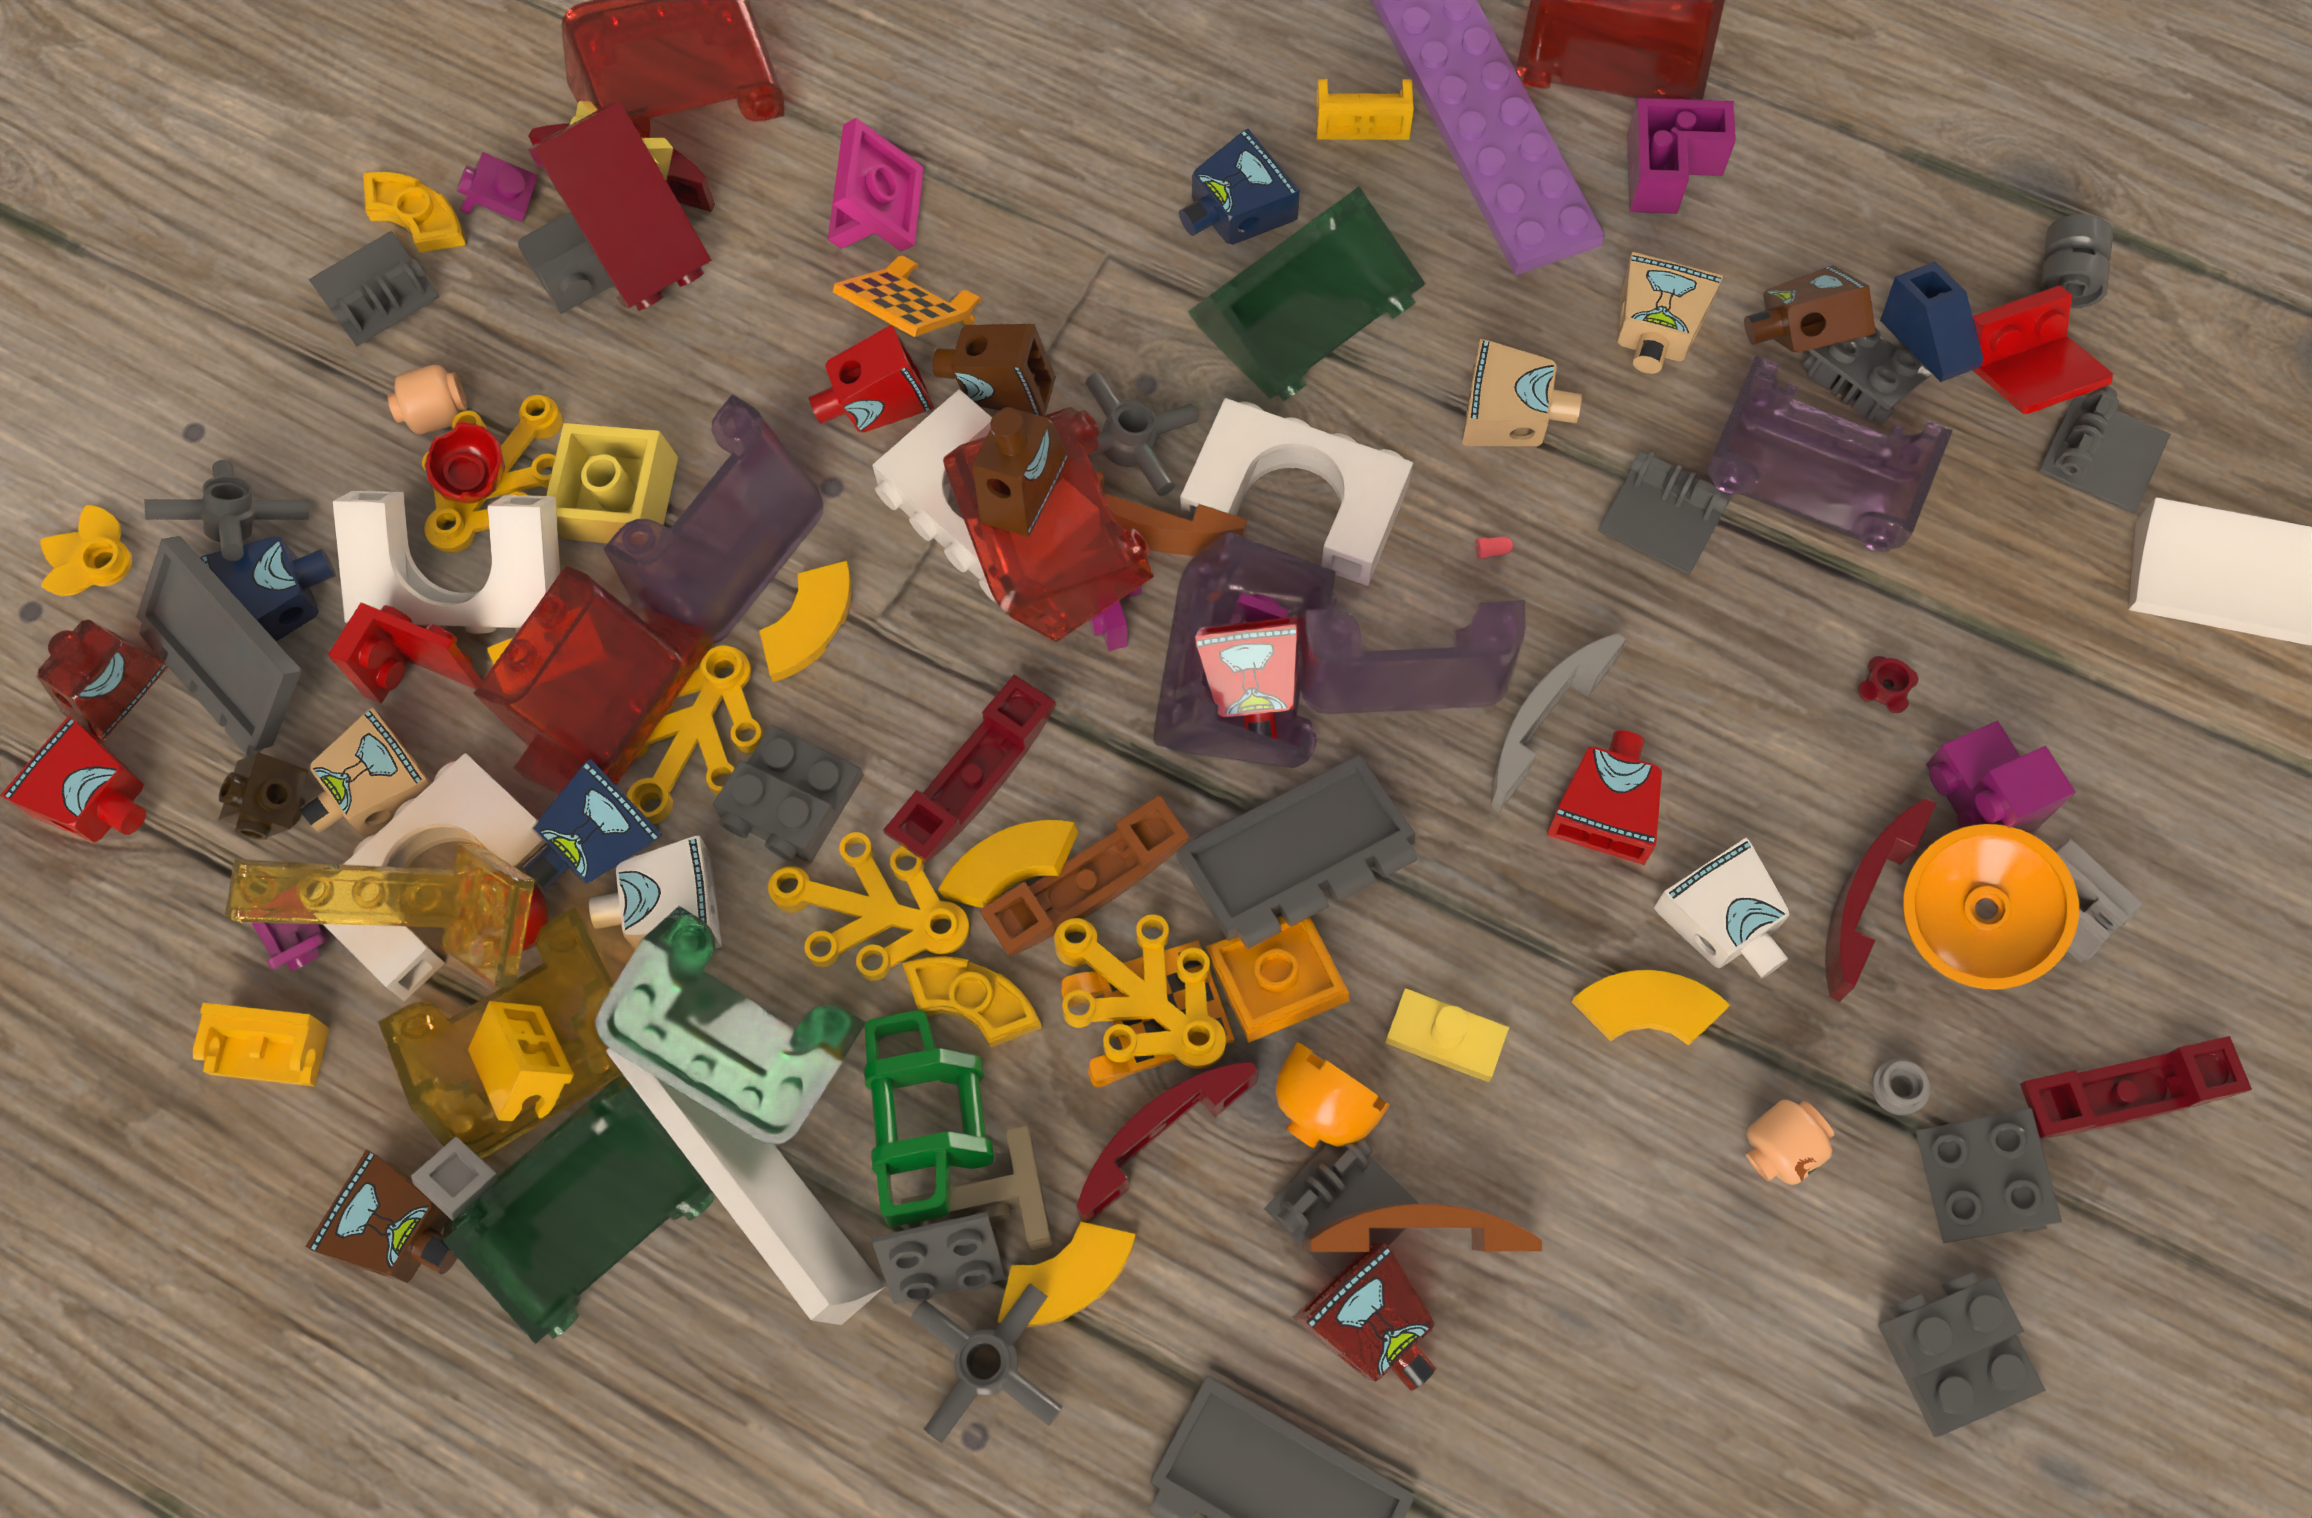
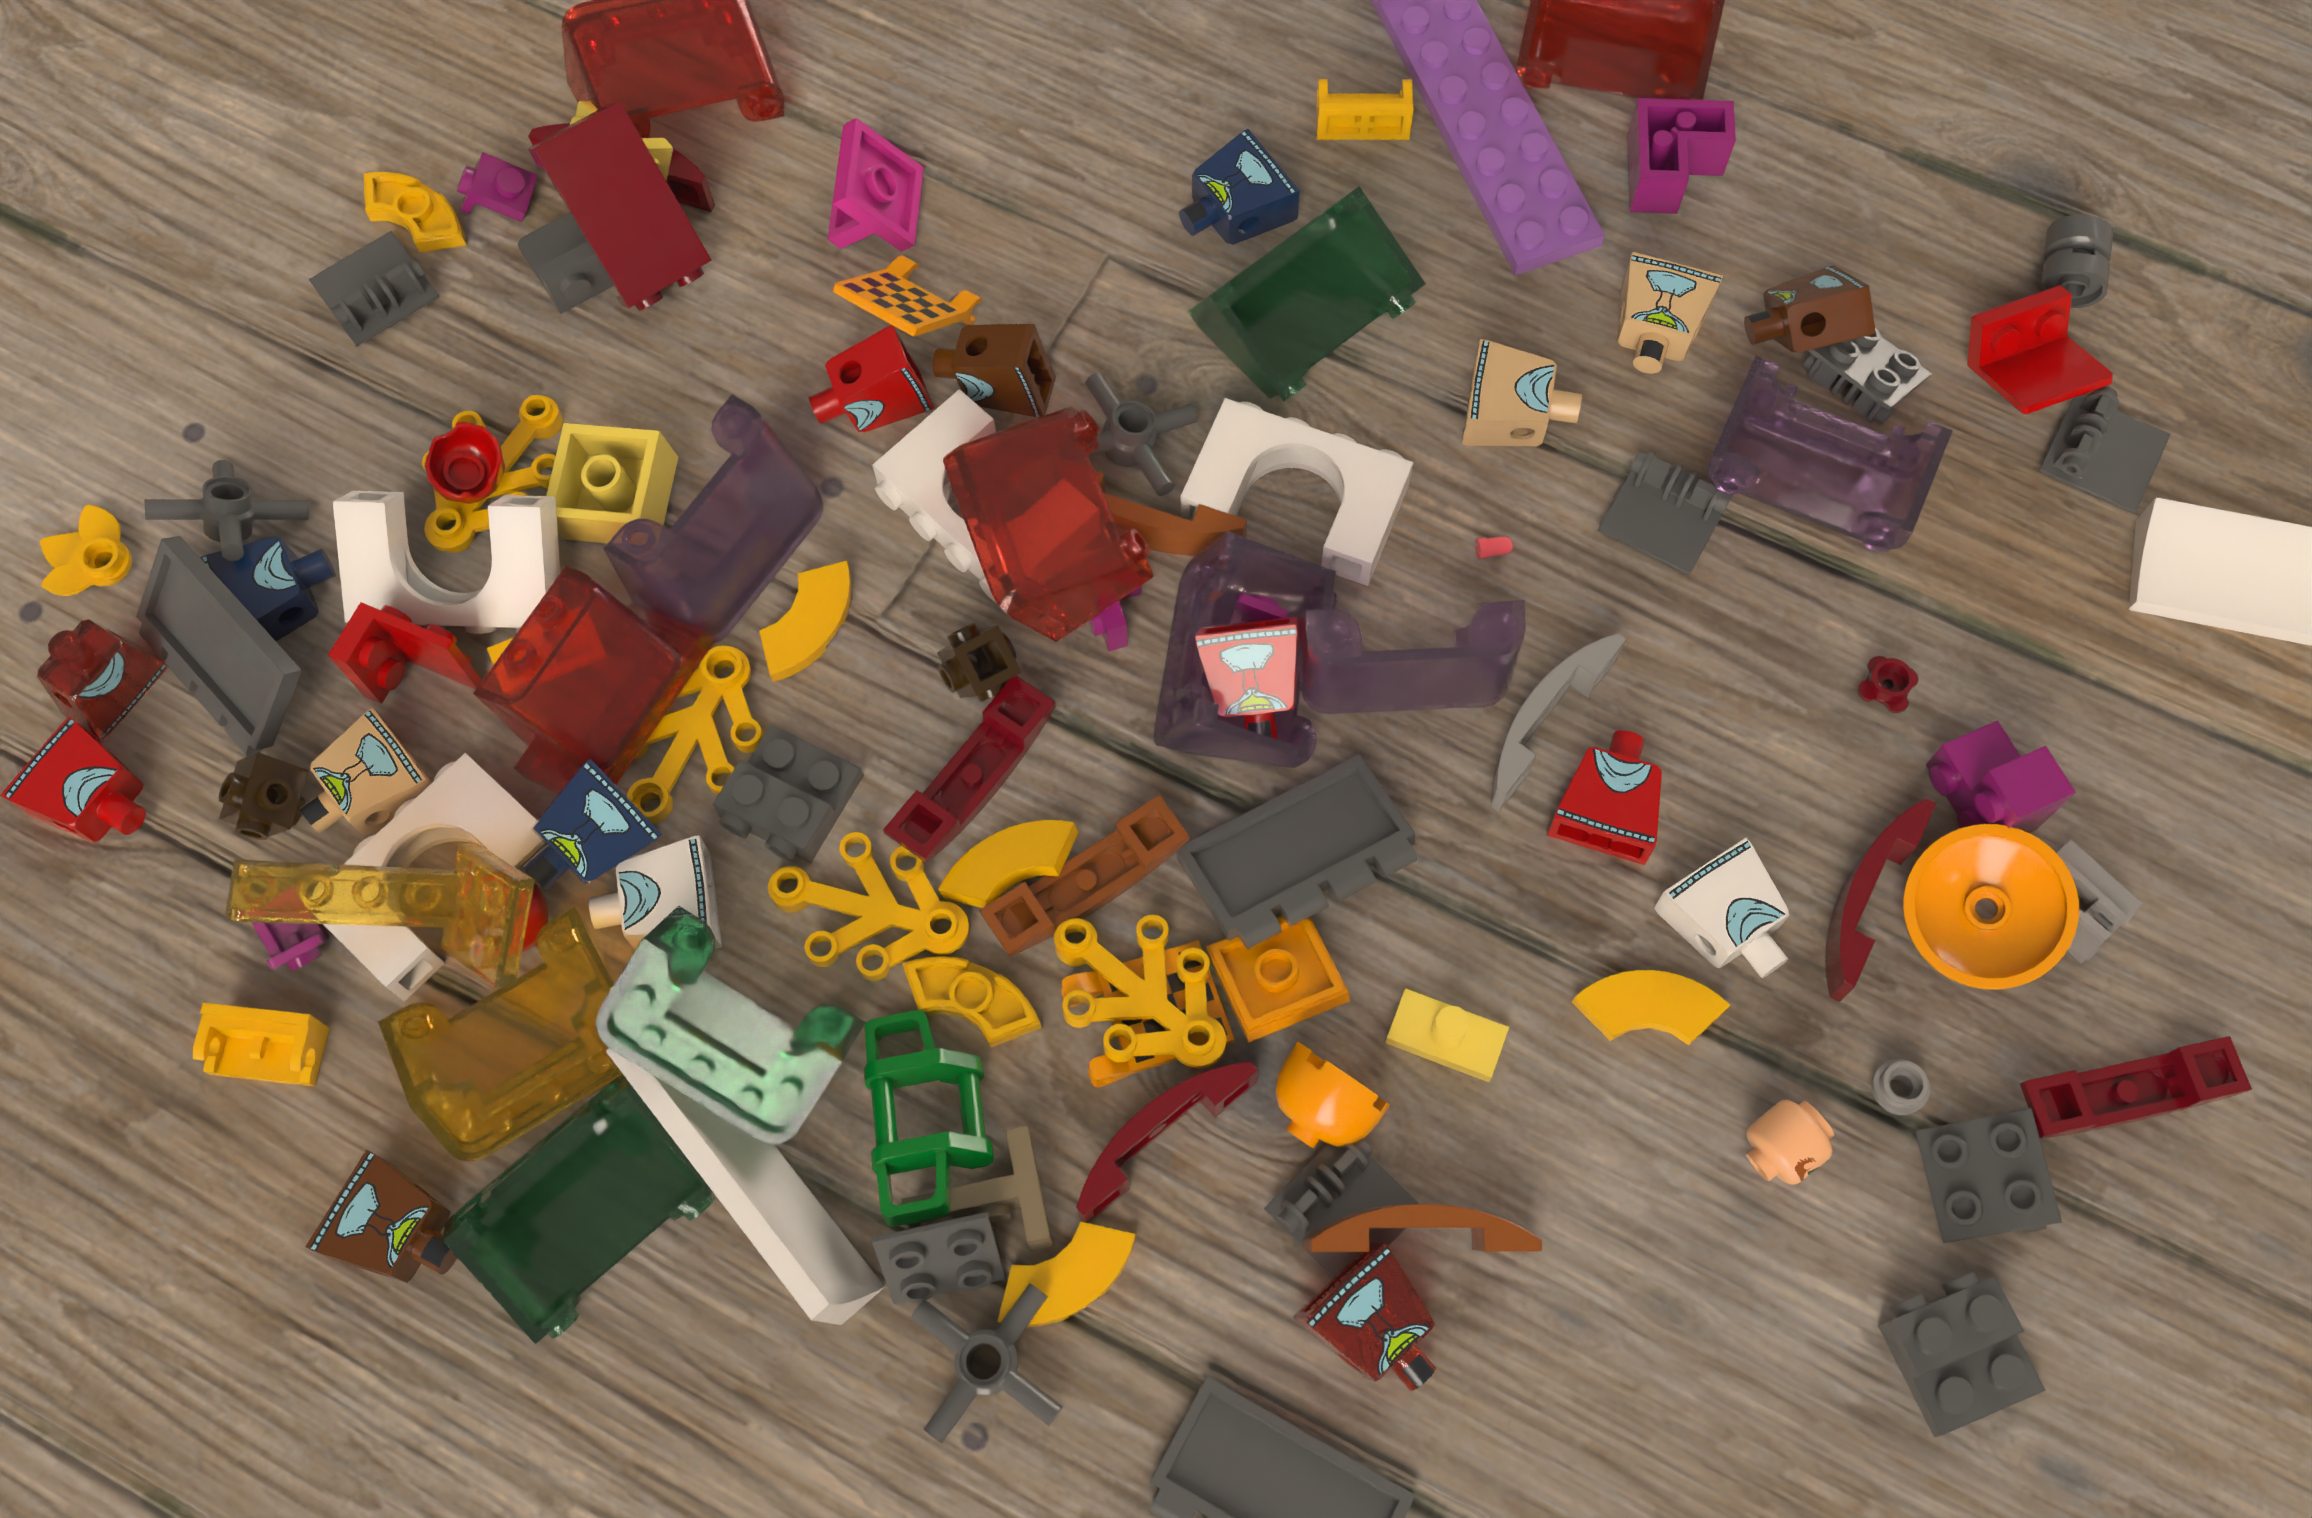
light nougat head [387,365,467,434] -> none
light grey tile [411,1136,497,1221] -> none
yellow hinge [468,1001,574,1121] -> none
reddish brown torso [973,407,1069,537] -> none
dark blue slope [1880,262,1984,382] -> none
none -> dark brown brick [937,623,1021,702]

